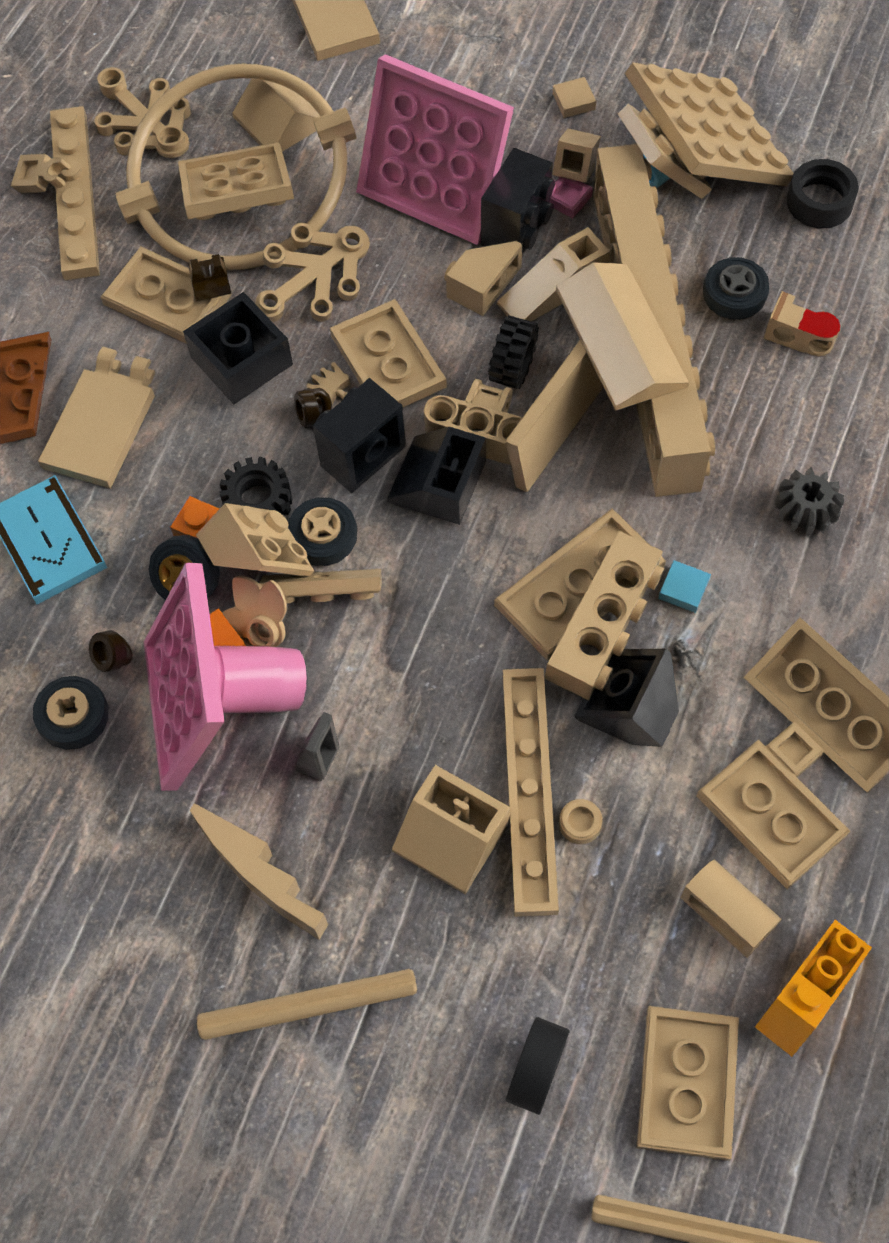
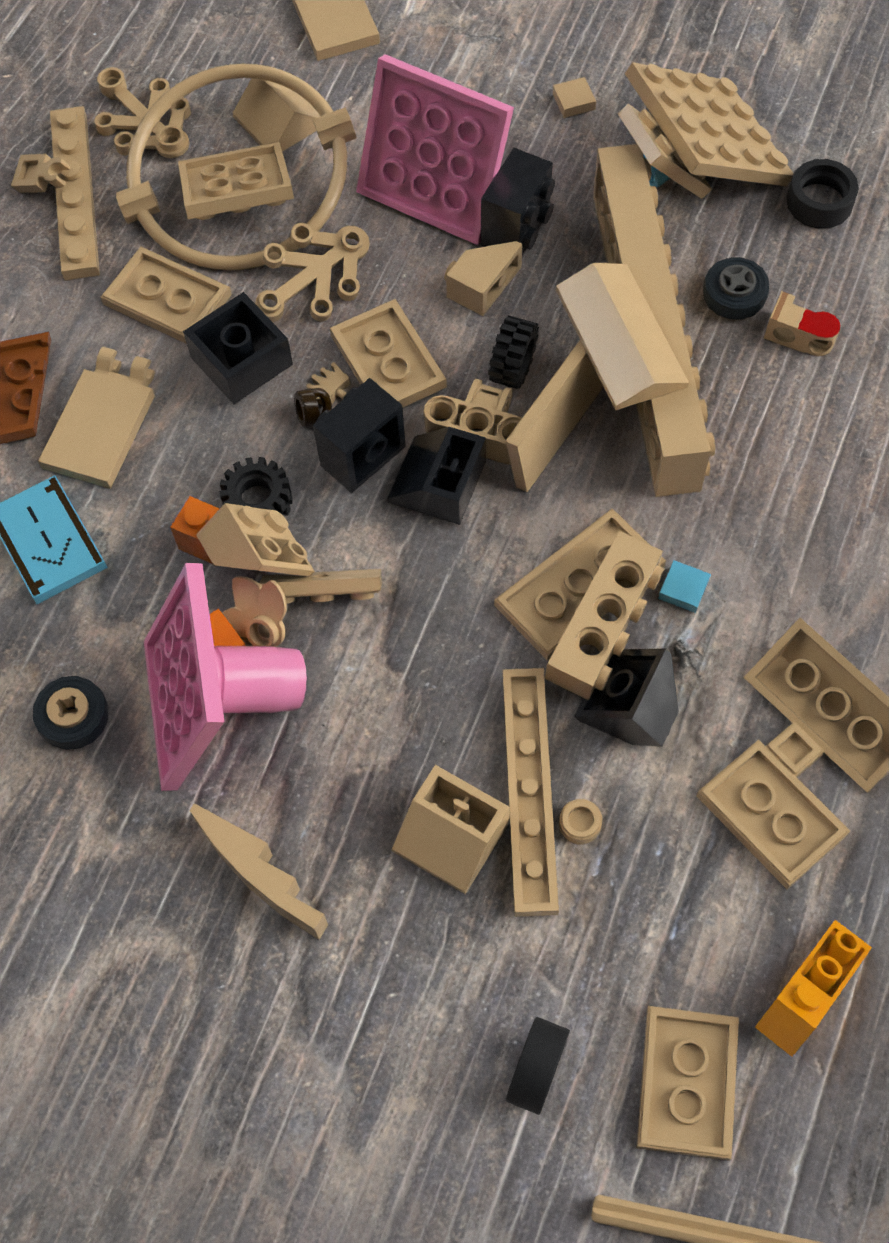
dark brown tile [88,630,133,672] -> none
black wheel [148,535,220,600] -> none
dark brown tile [188,254,232,301] -> none
tan axle [197,969,417,1040] -> none
black wheel [288,497,358,566] -> none
dark grey slope [295,712,340,781] -> none
tan slope [497,227,610,321] -> none
bright pink tile [550,177,593,219] -> none
tan brick [552,128,601,183] -> none
tan brick [681,859,782,958] -> none
dark grey gear [775,467,844,537] -> none

